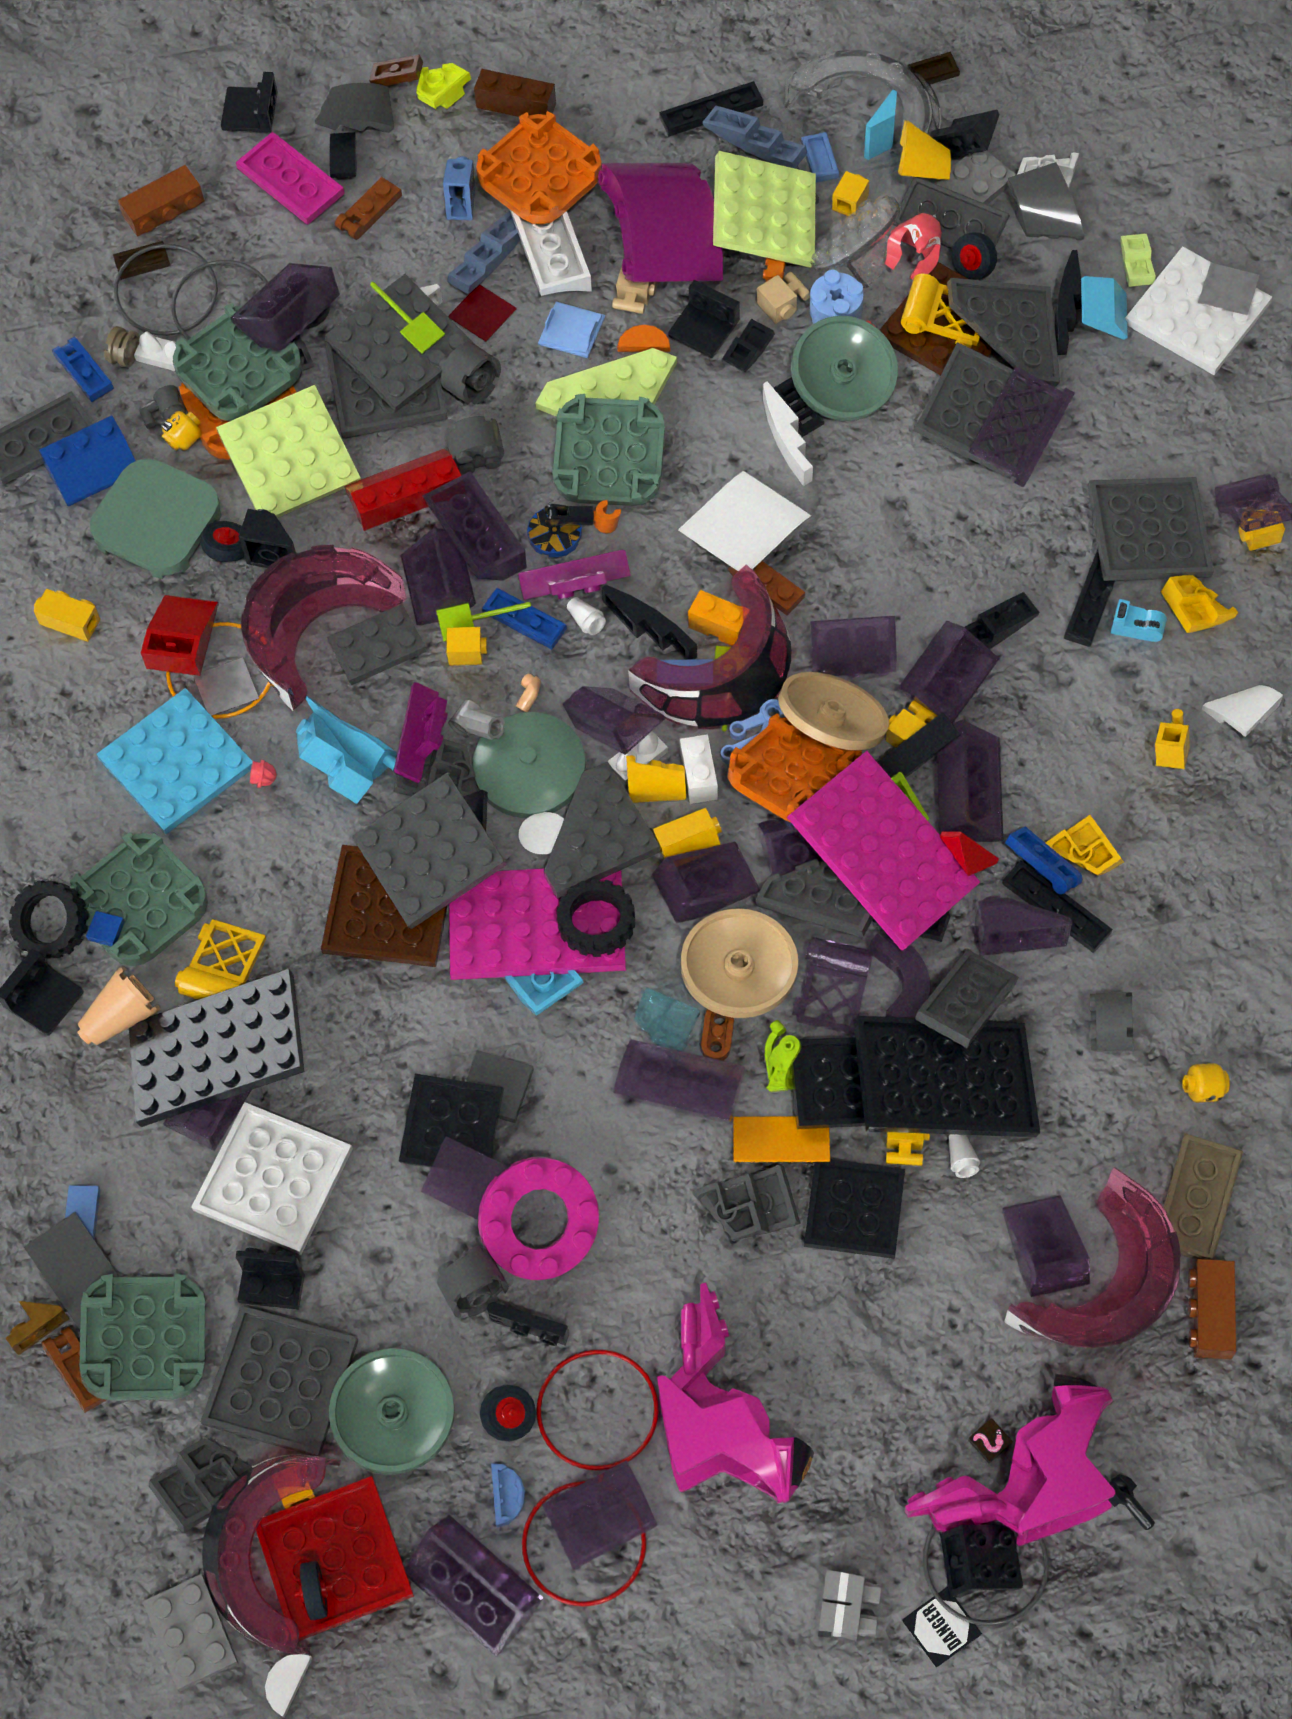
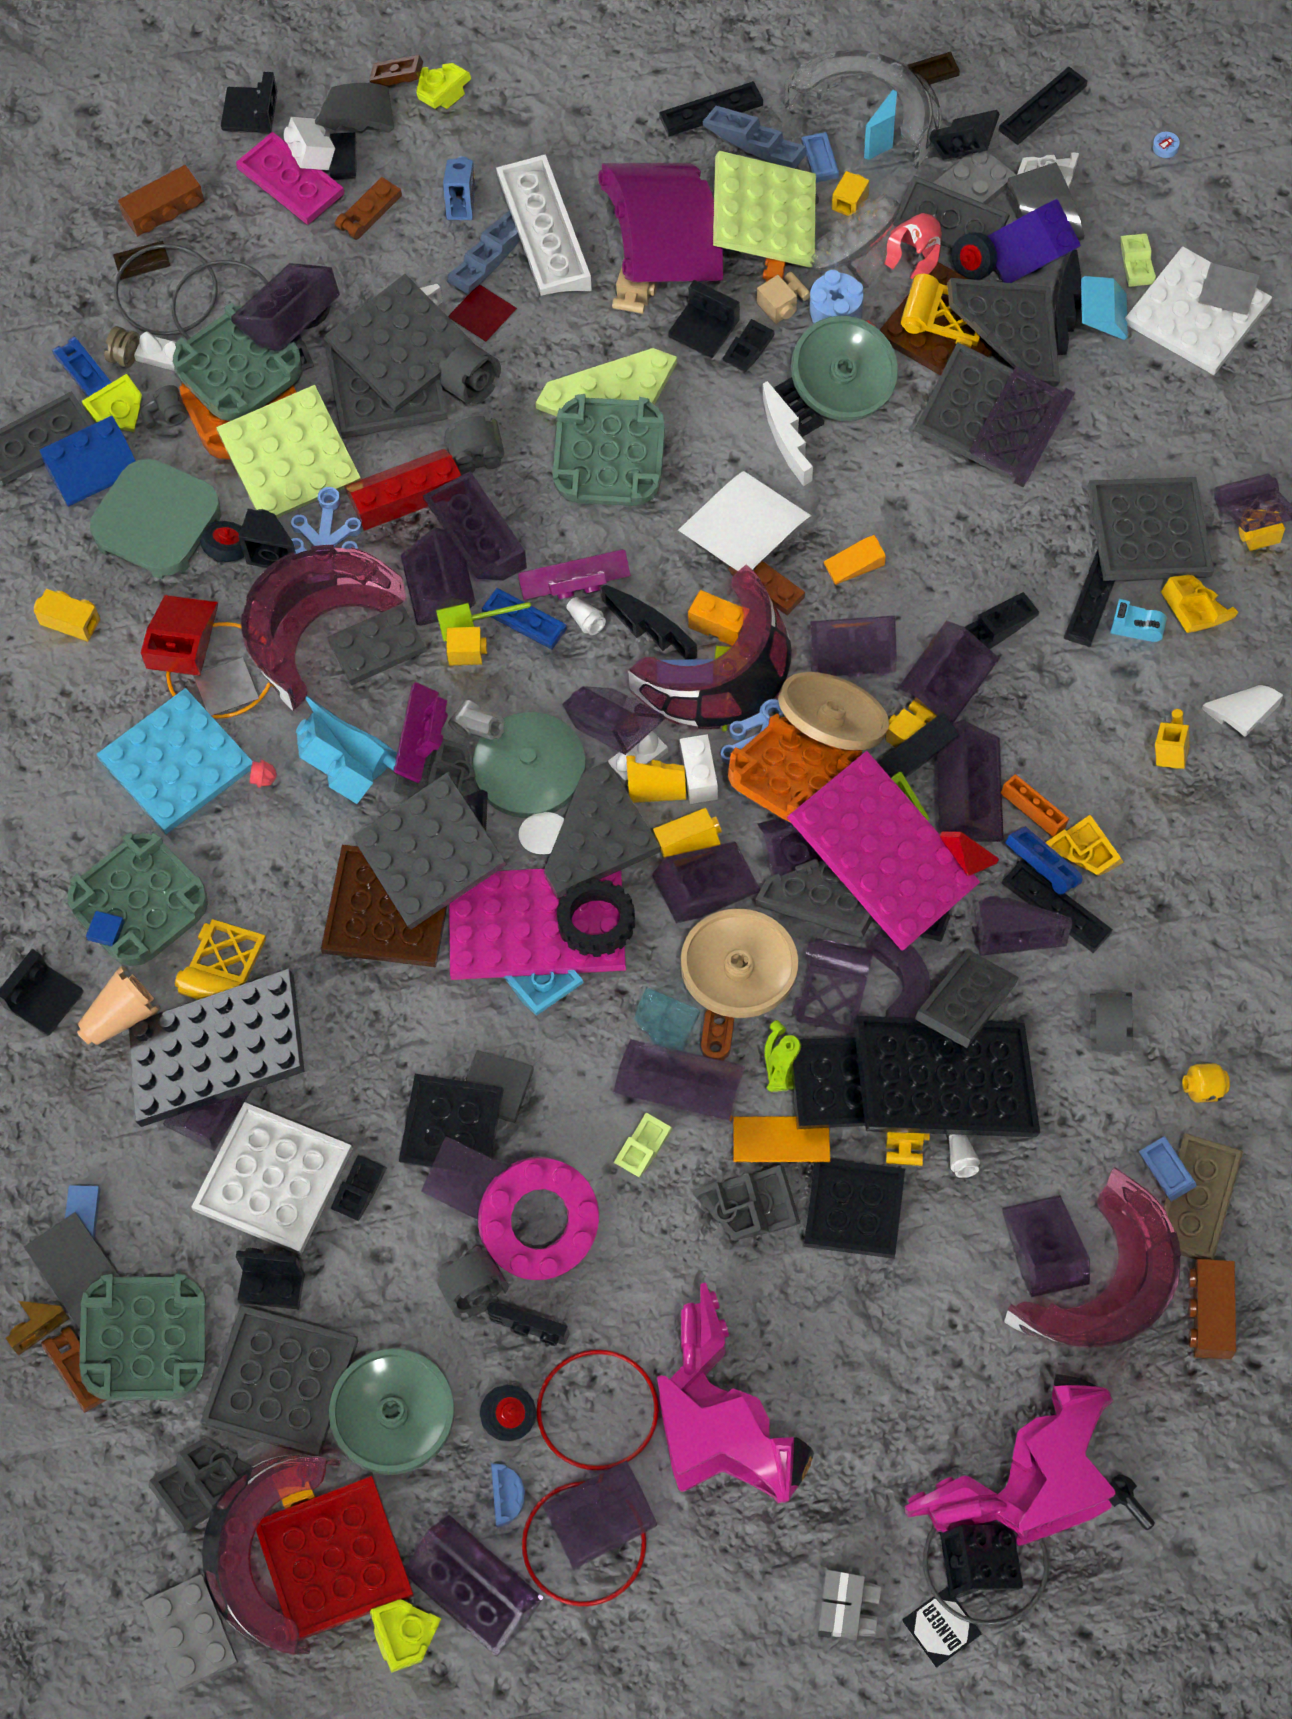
black tyre [9,881,88,959] -> none
yellow head [161,411,201,451] -> none
white tile [265,1654,312,1718] -> none
black wheel [294,1561,333,1620] -> none
lime piece [370,282,445,354] -> none
reddish brown brick [474,69,556,117] -> none
orange tile [476,111,602,224] -> none
light nougat arm [516,674,541,712] -> none
tile [527,508,582,558] -> none
light blue piece [538,301,605,358] -> none
black piece [544,500,621,534] -> none
orange tile [617,324,670,352] -> none
yellow slope [898,120,951,180] -> none
dark brown tile [968,1418,1013,1464] -> none
none -> neon yellow plate [82,374,142,432]
none -> white brick [284,117,335,170]
none -> light blue plant [291,487,362,583]
none -> black slope [331,1155,387,1221]
none -> neon yellow plate [370,1599,441,1673]
none -> yellowish green slope [614,1113,673,1178]
none -> light orange slope [824,535,886,585]
none -> dark purple slope [988,199,1081,283]
none -> black tile [999,66,1088,145]
none -> orange piece [1001,774,1069,837]
none -> medium blue tile [1139,1136,1197,1202]
none -> light blue tile [1153,132,1180,158]

